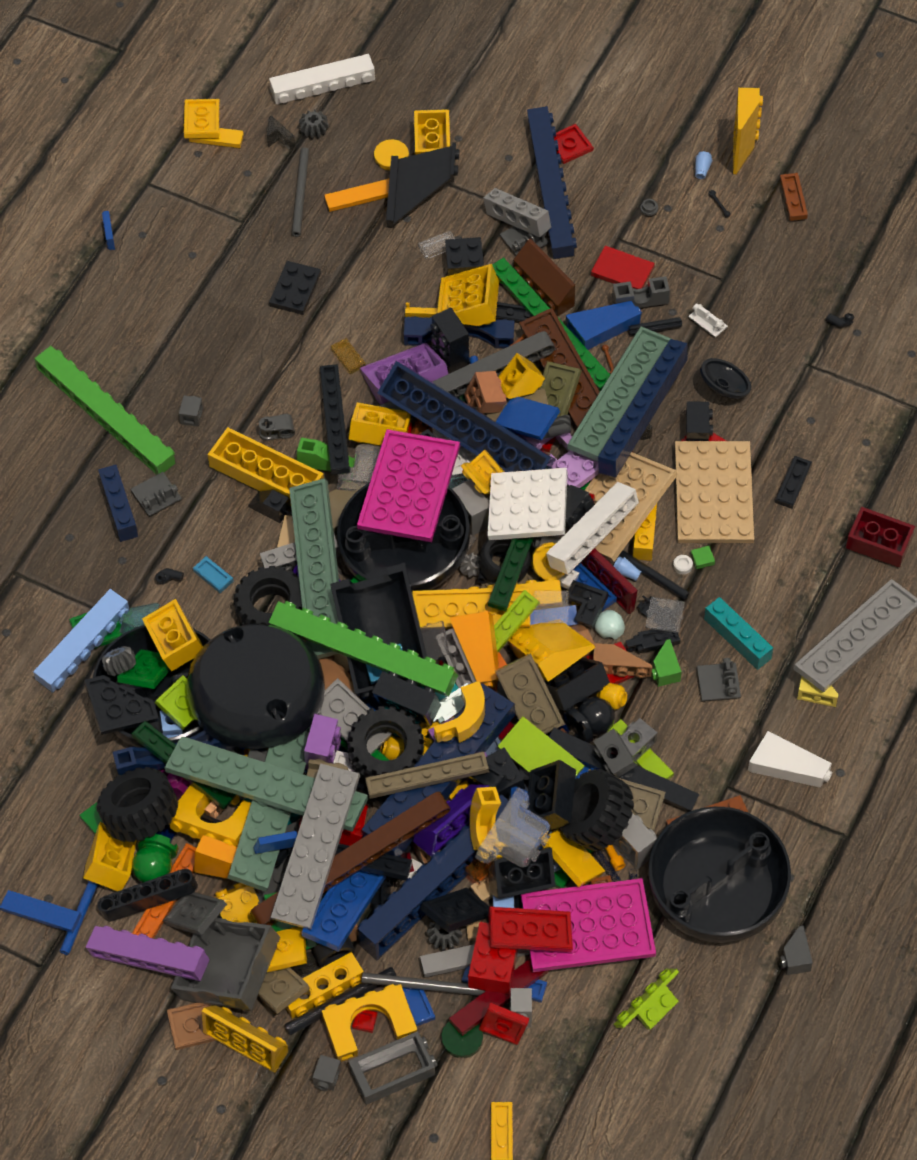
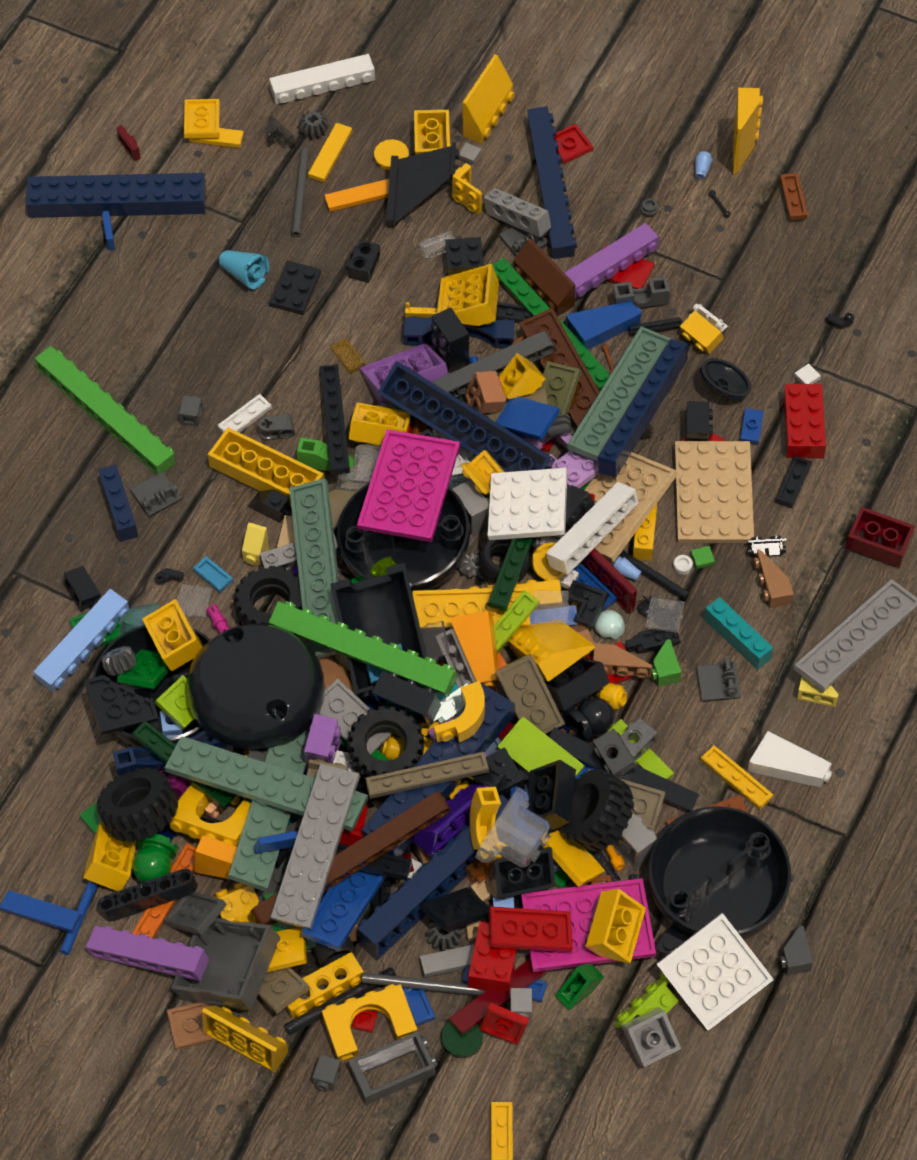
none -> dark blue brick [26,173,206,218]
none -> black hinge [63,566,101,612]
none -> dark red plate [117,125,141,161]
none -> clear piece [177,584,213,619]
none -> dark pink pin [206,604,230,634]
none -> white tile [217,394,272,433]
none -> medium azure cone [219,250,269,289]
none -> light yellow slope [242,523,269,566]
none -> yellow tile [308,123,352,182]
none -> black brick [346,240,381,283]
none -> clear neon green piece [370,556,397,577]
none -> yellow bracket [452,163,482,215]
none -> light grey tile [459,143,482,165]
none -> yellow slope [463,54,515,144]
none -> green slope [555,964,604,1010]
none -> medium lavender brick [565,223,659,299]
none -> yellow slope [585,889,646,963]
none -> light grey brick [621,1007,681,1067]
none -> black slope [654,925,691,961]
none -> white plate [656,913,774,1031]
none -> yellow brick [680,311,724,354]
none -> yellow tile [700,745,774,810]
none -> blue plate [740,408,764,445]
none -> hinge [746,536,786,557]
none -> medium nougat slope [754,549,794,608]
none -> red brick [783,384,826,458]
none -> white tile [794,364,821,384]

